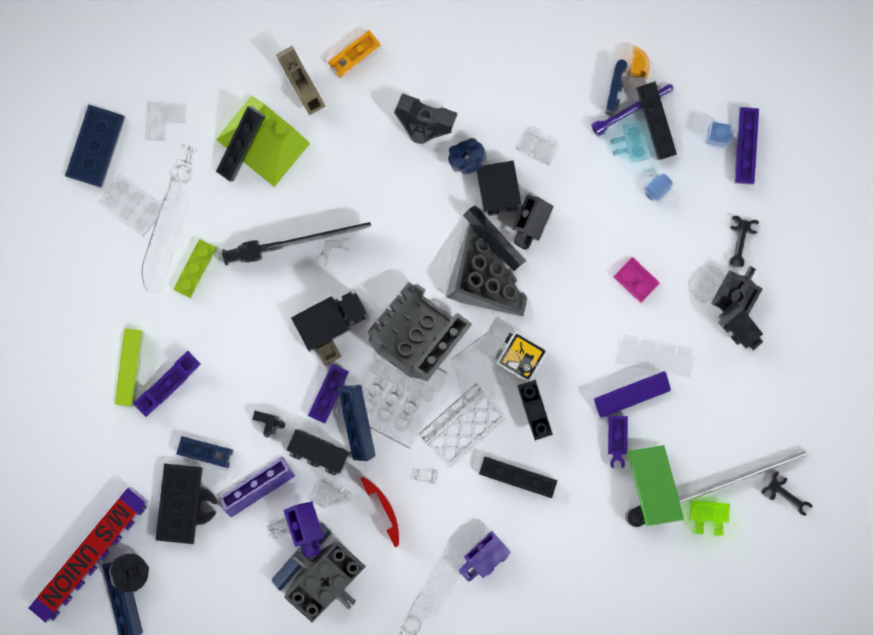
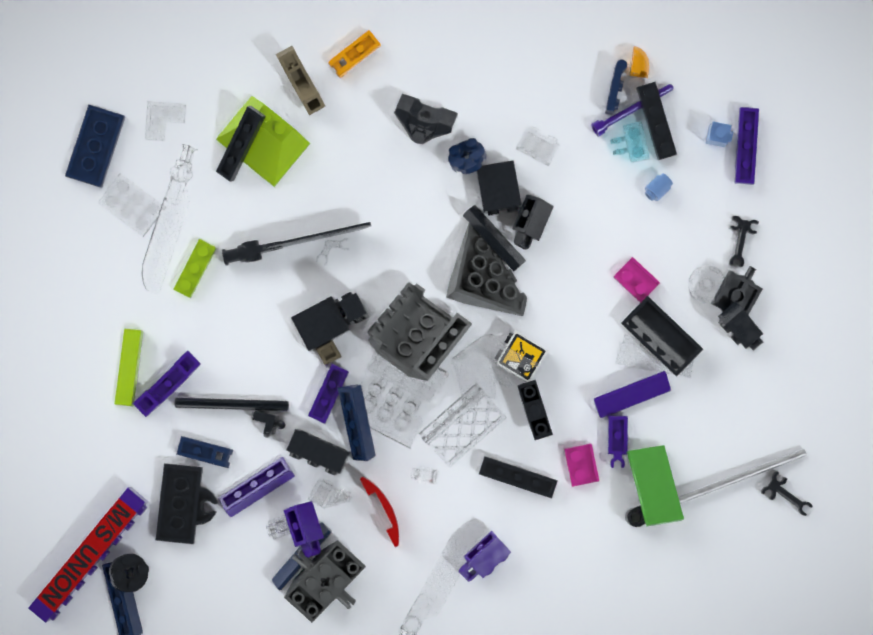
clear neon green plate [689,500,730,536] -> none
none -> black axle [174,398,289,411]
none -> dark pink plate [564,443,600,487]
none -> black slope [621,296,704,377]

